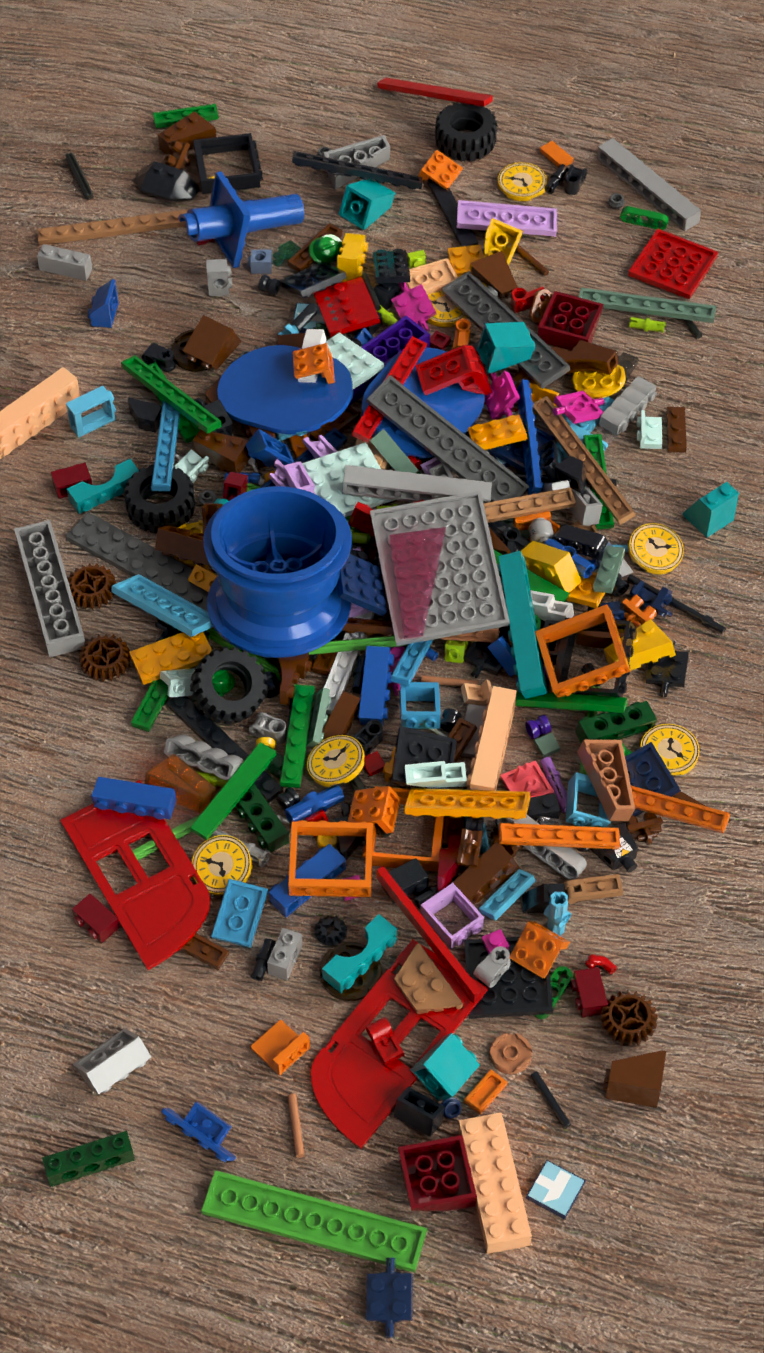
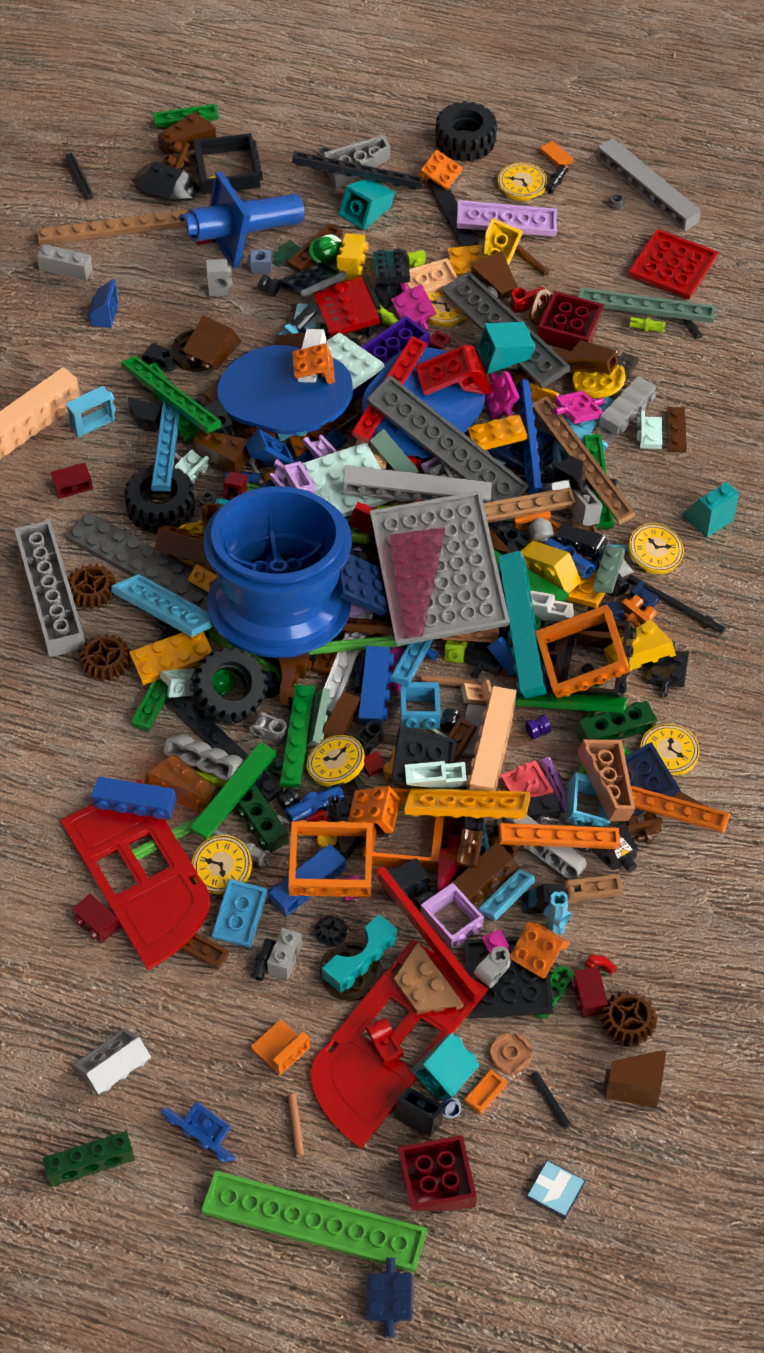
teal arch [67,458,139,514] -> none
yellow tile [256,737,275,750] -> none
blue plate [354,328,374,347] -> none
red tile [377,77,493,107] -> none
orange piece [453,319,471,349] -> none
light nougat brick [458,1112,532,1254] -> none
sand green tile [534,733,561,758] -> none
black piece [564,164,588,195] -> none
green beam [620,206,669,230] -> none
dark blue bracket [652,586,673,617] -> none
none -> black pin [328,795,344,822]

